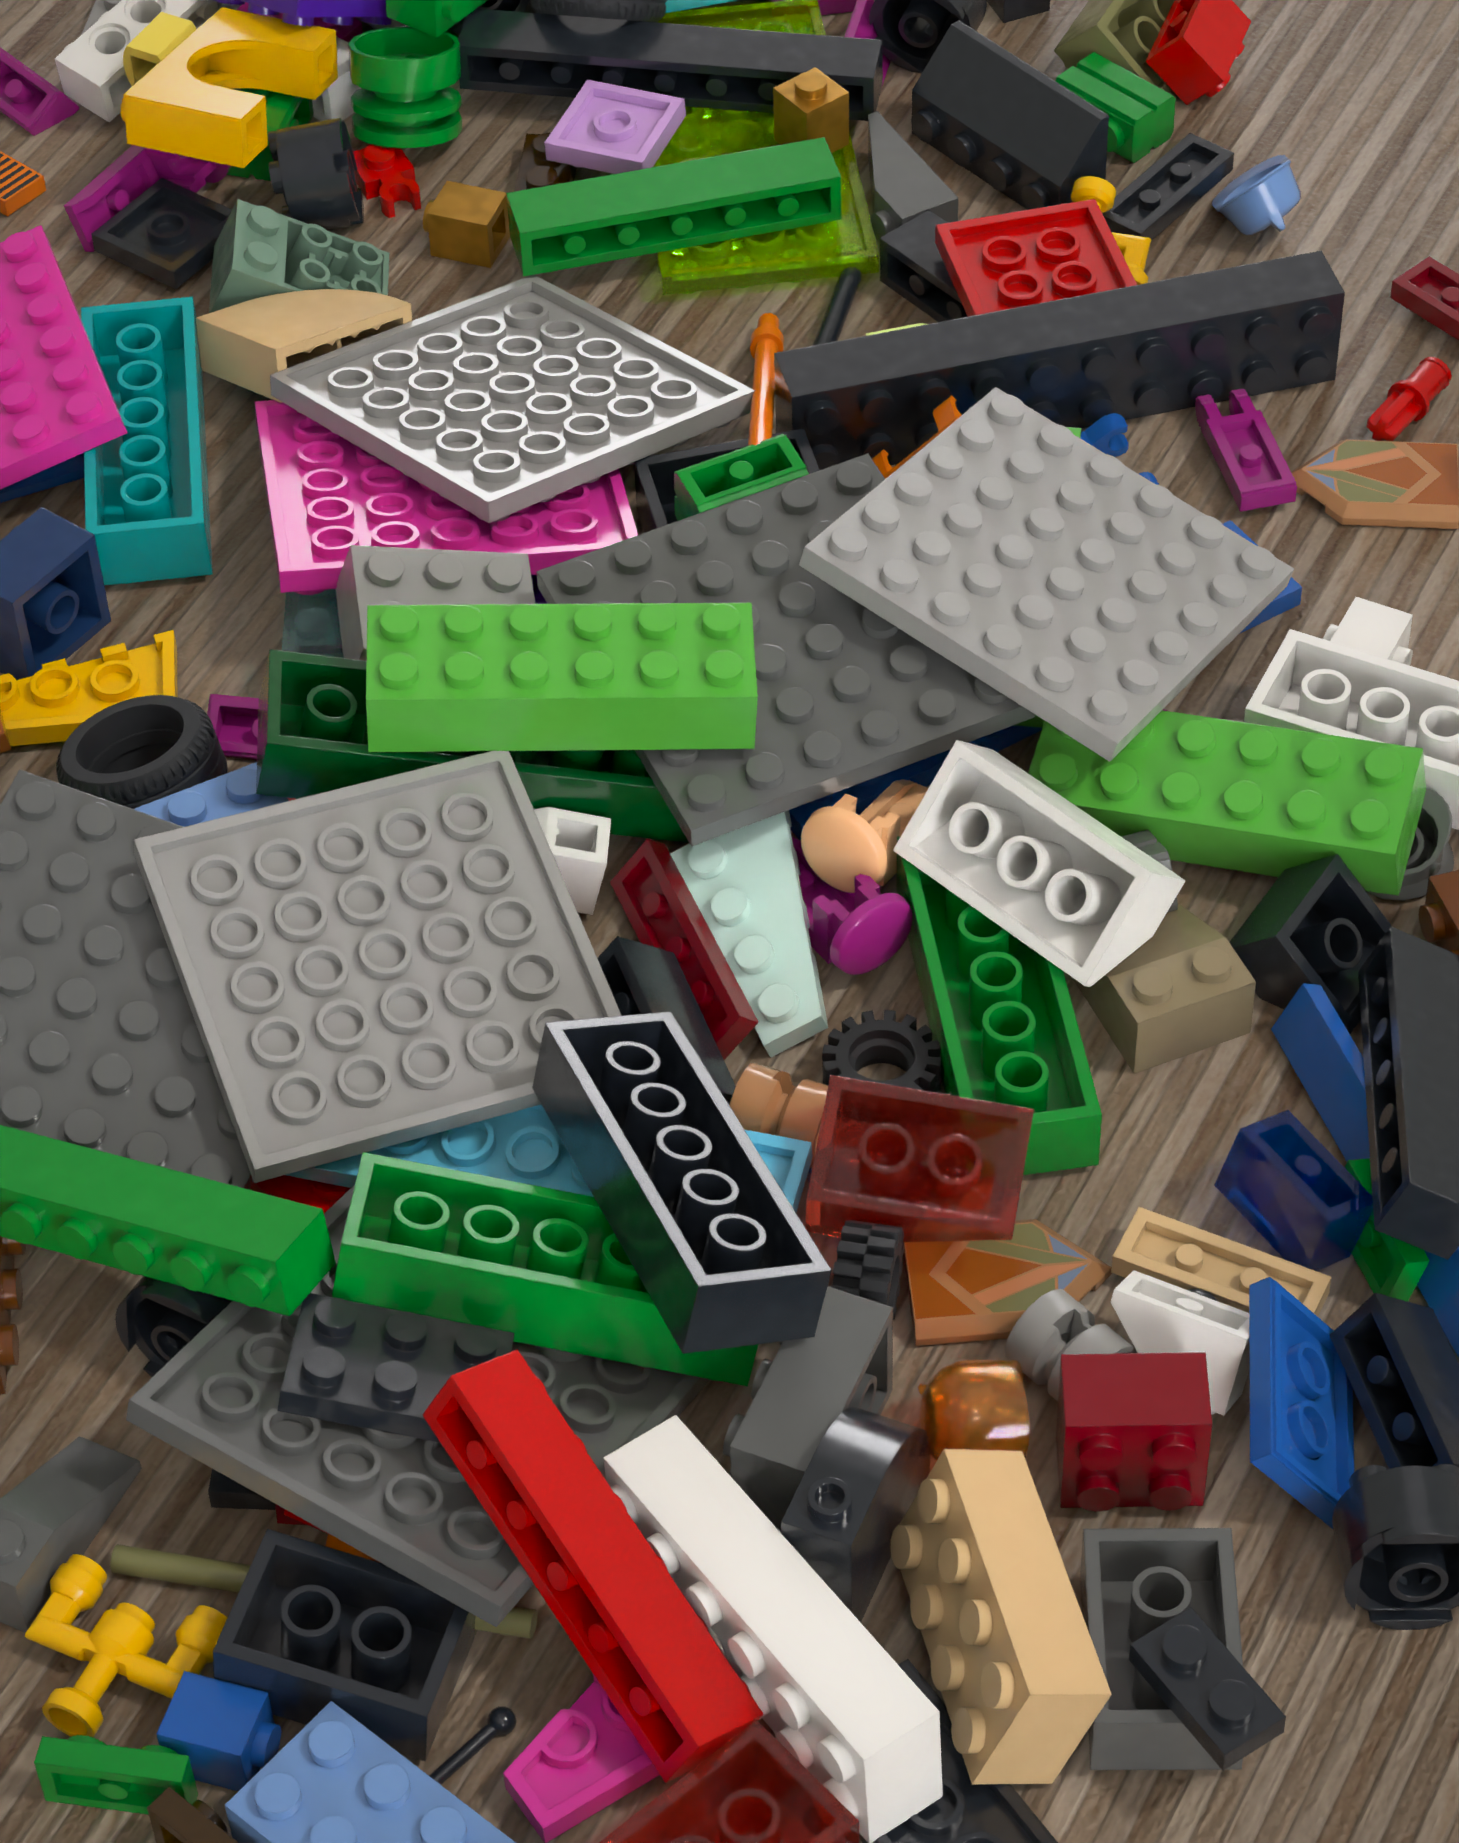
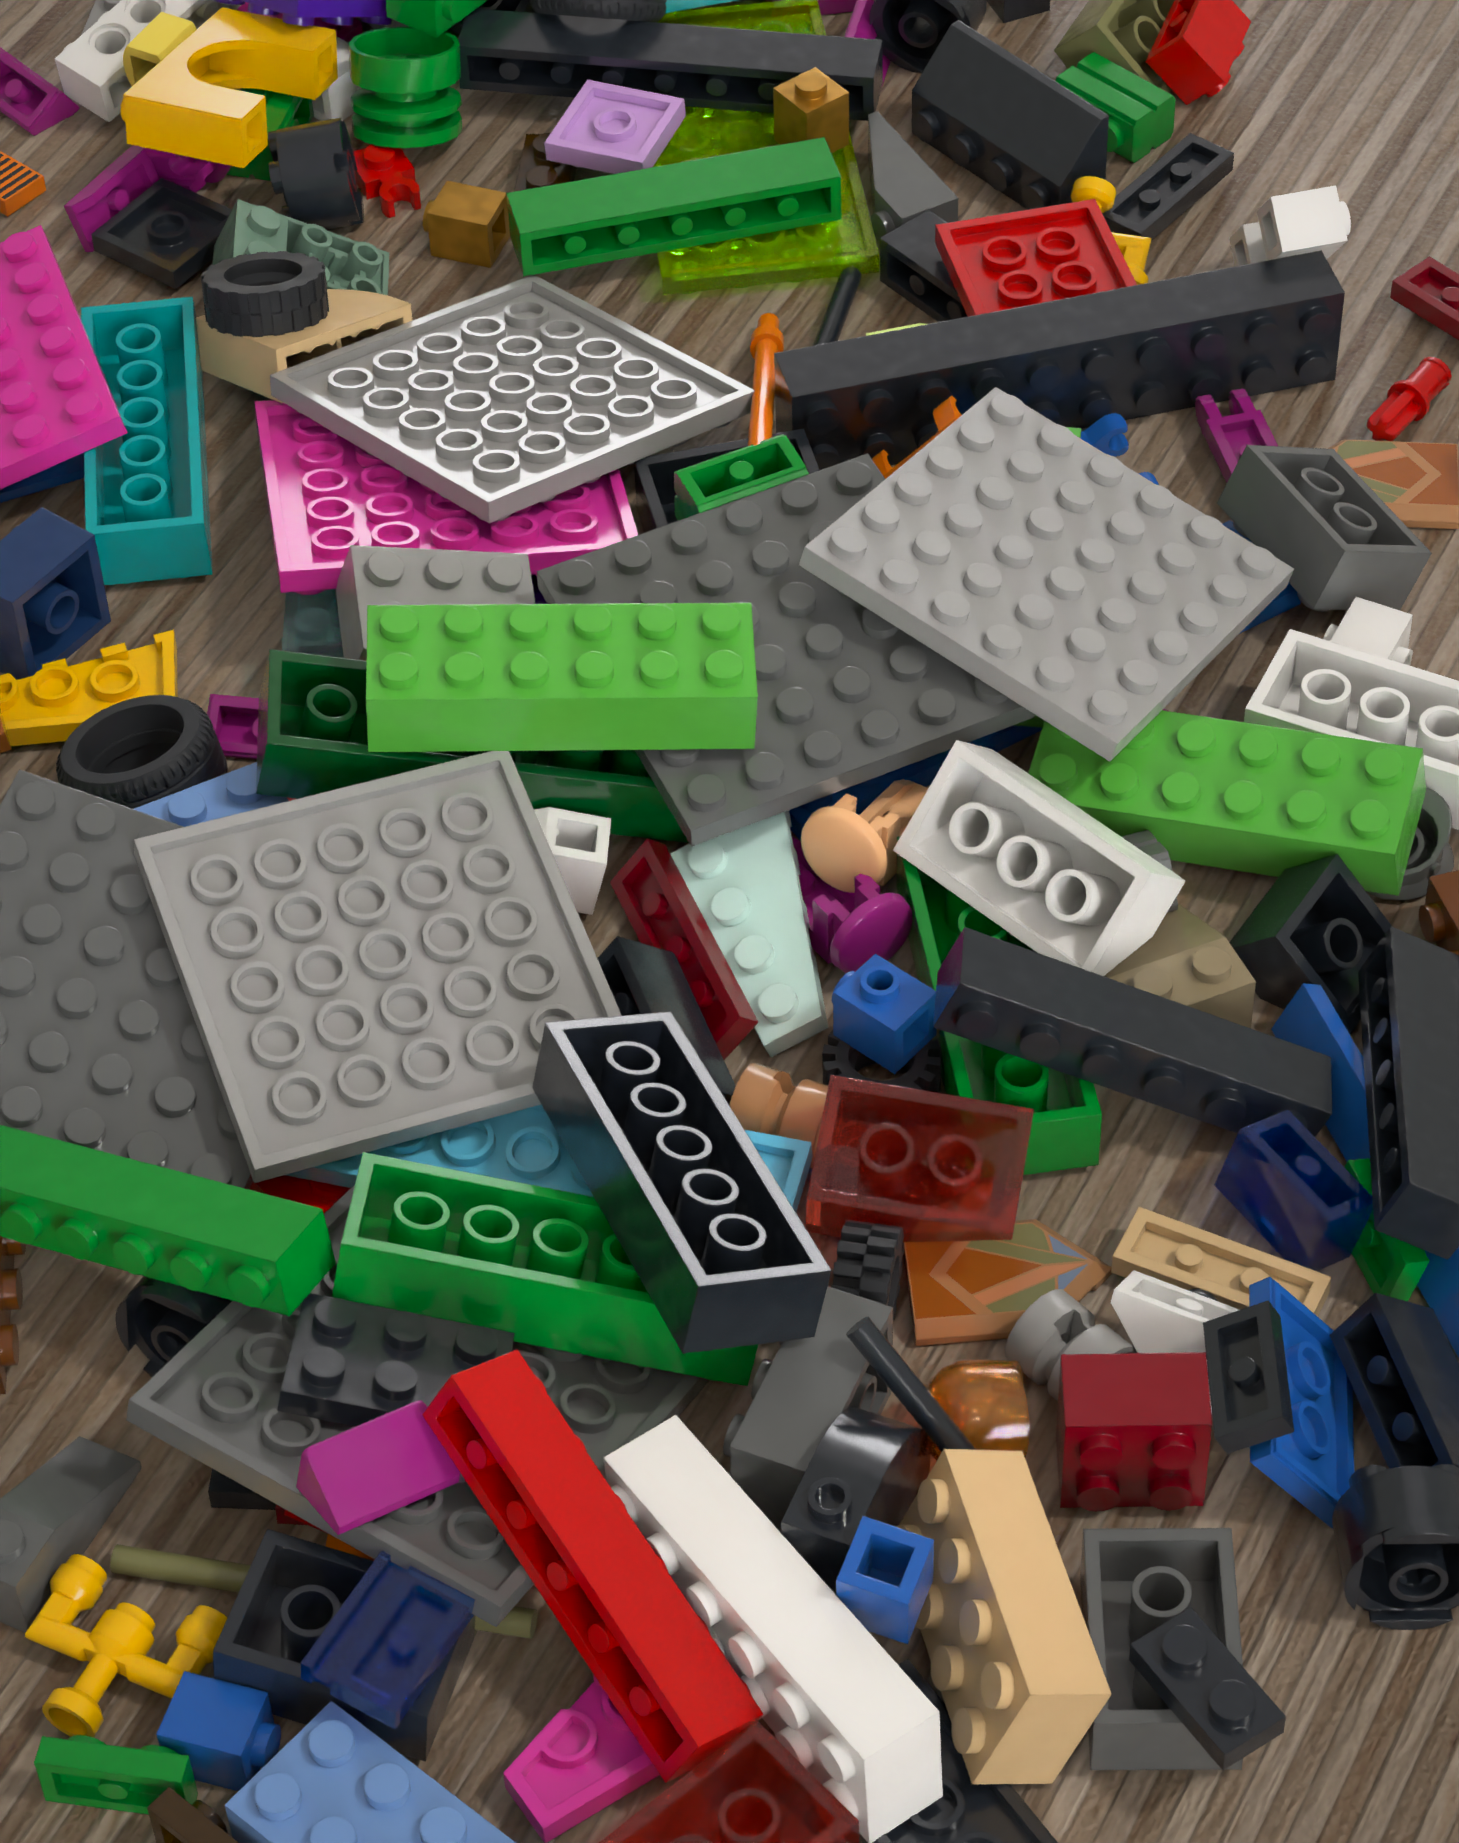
black hinge [429,1706,517,1785] -> none
medium blue piece [1212,155,1301,235] -> none
none -> black tyre [201,251,329,337]
none -> magenta slope [296,1400,460,1535]
none -> clear blue plate [301,1551,475,1729]
none -> blue brick [831,954,937,1074]
none -> blue brick [836,1516,934,1644]
none -> black bar [846,1317,977,1452]
none -> black brick [933,927,1332,1156]
none -> black plate [1203,1300,1294,1454]
none -> dark grey brick [1217,445,1432,612]
none -> white arch [1229,186,1351,267]

